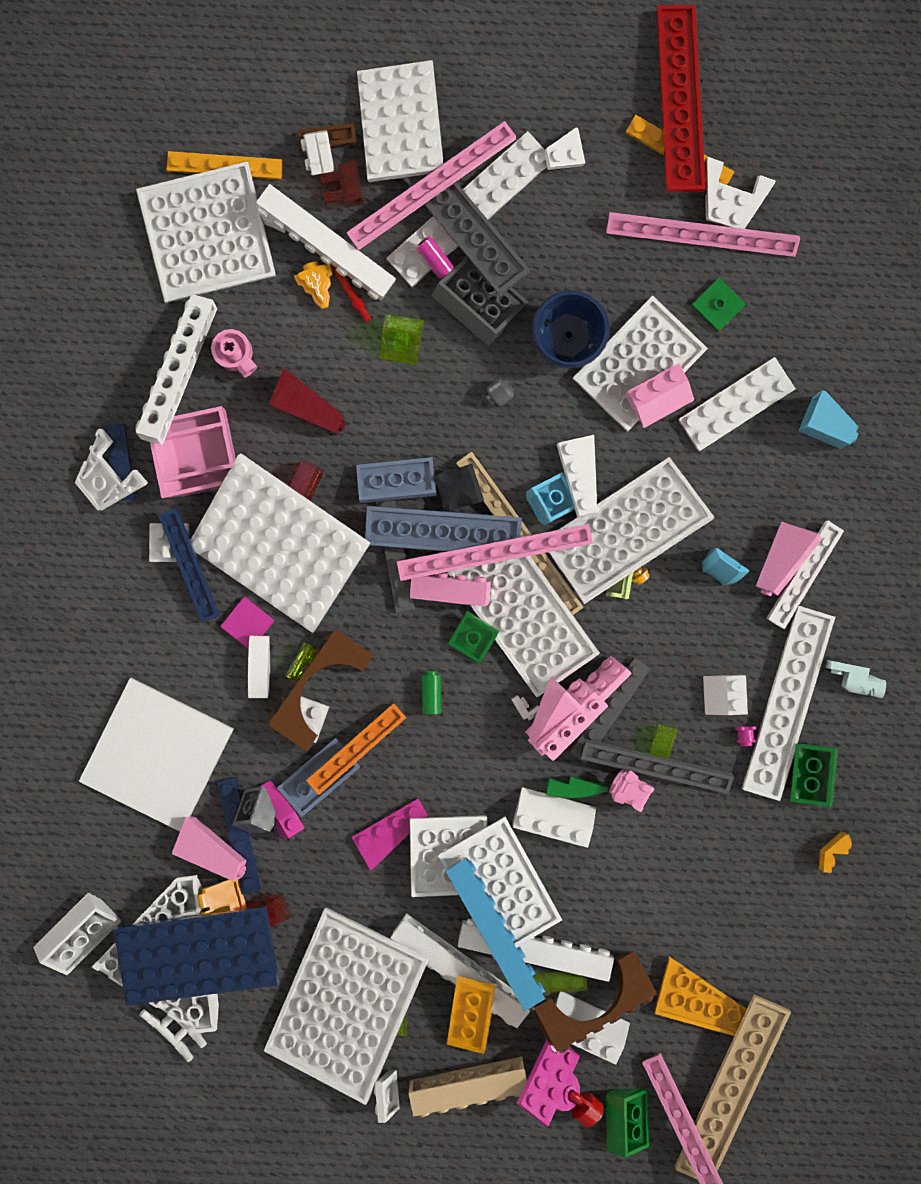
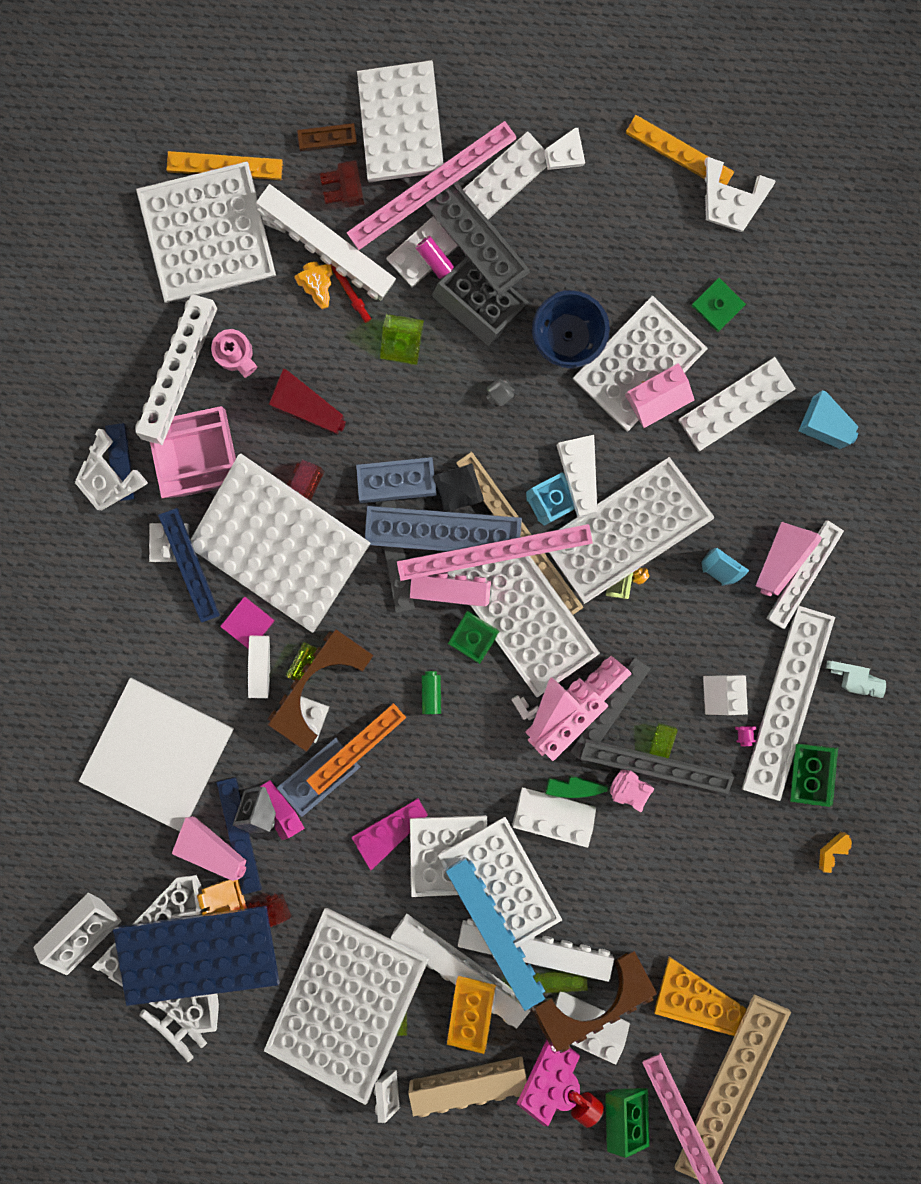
white brick [301,130,334,175] -> none
bright pink plate [606,212,800,257] -> none
red plate [656,5,706,193] -> none

